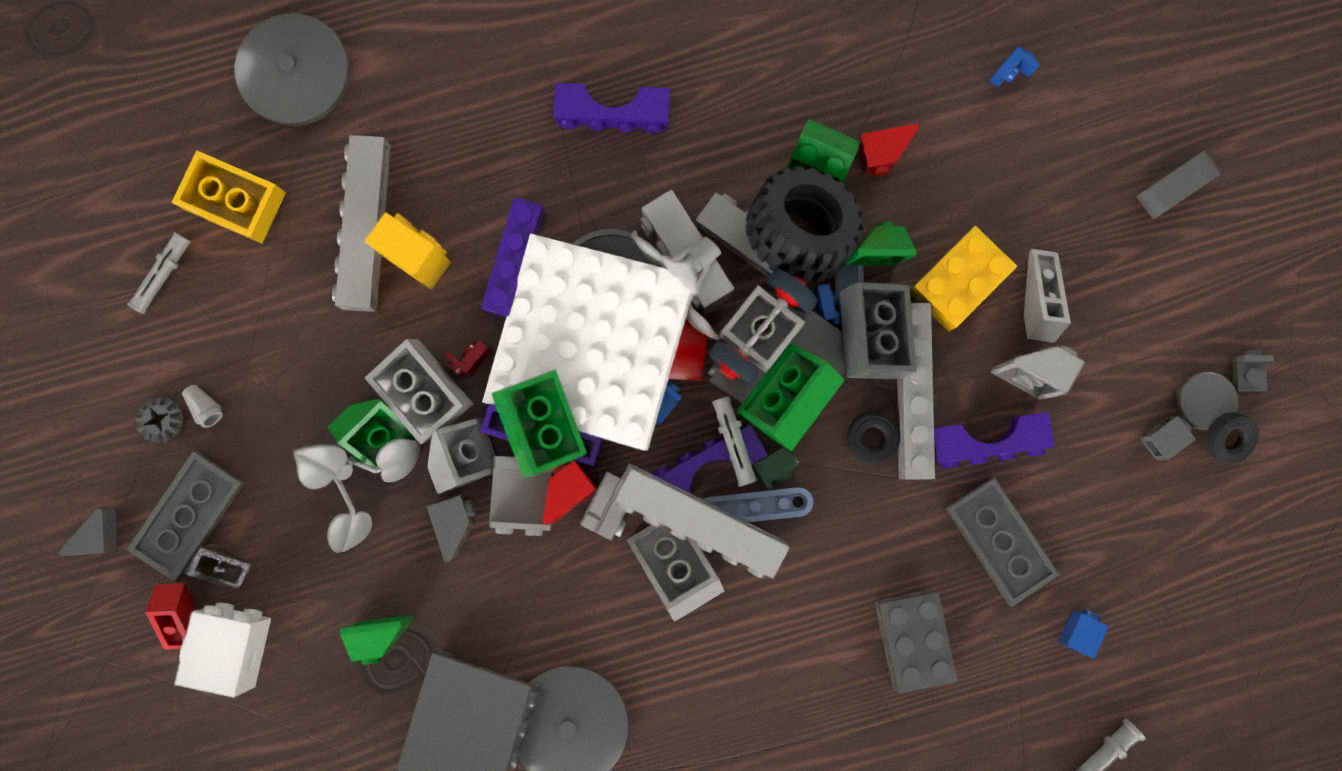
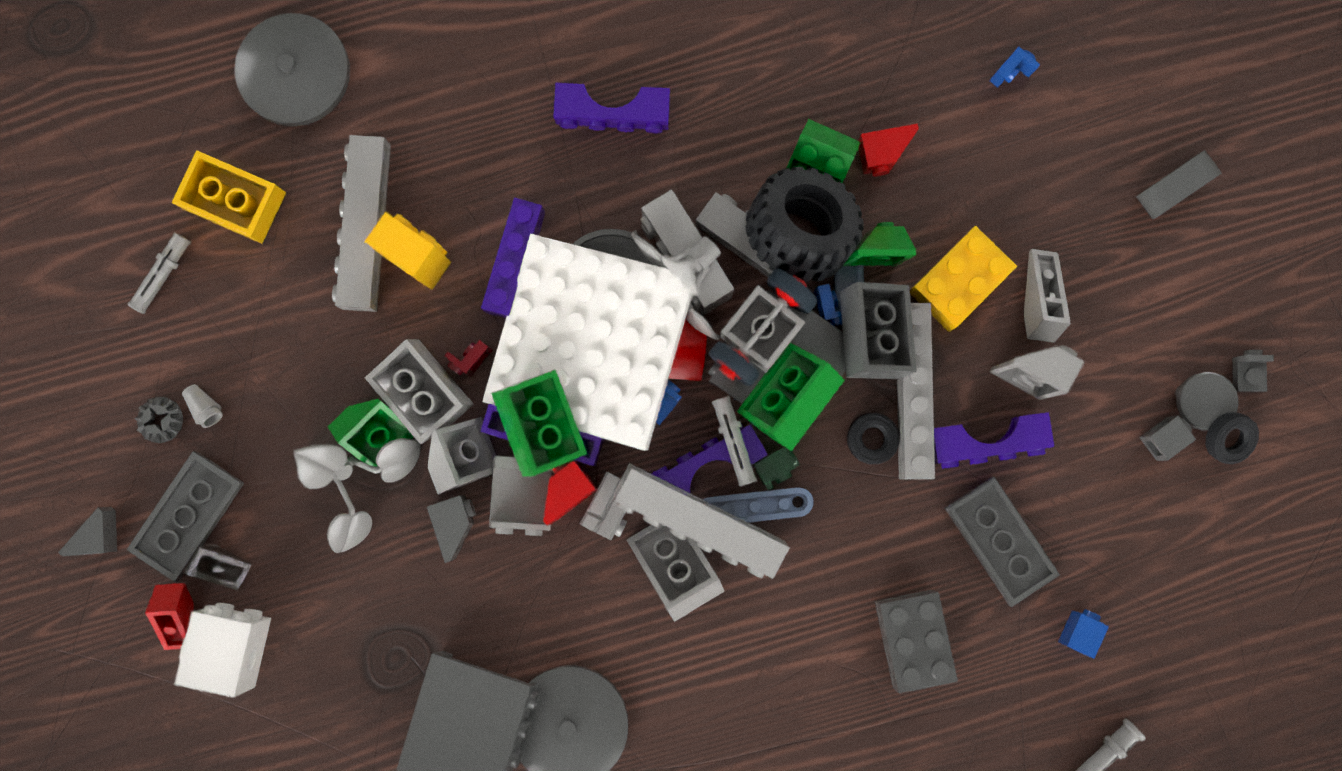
green slope [340,614,414,665] -> none

